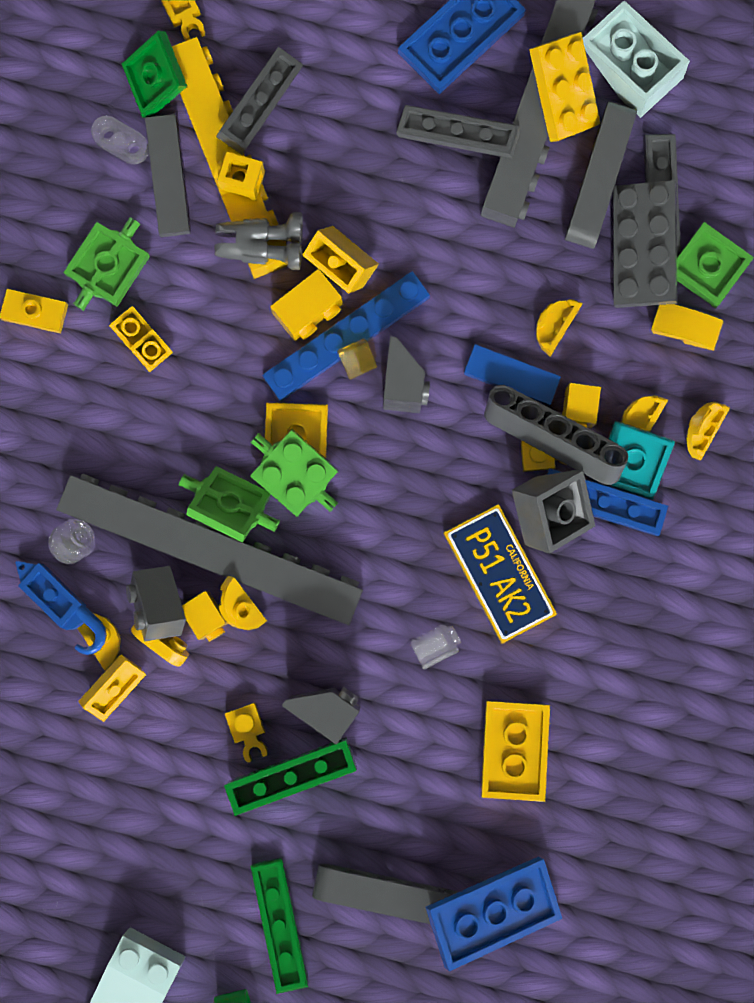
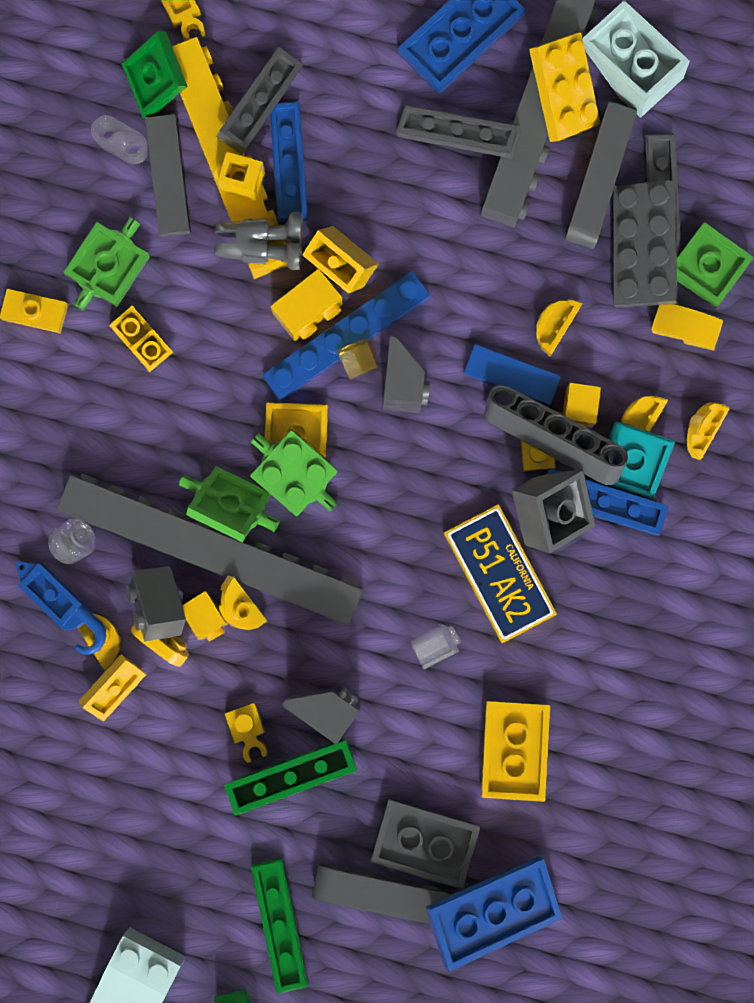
none -> blue tile [270,101,308,224]
none -> dark grey plate [371,798,480,890]

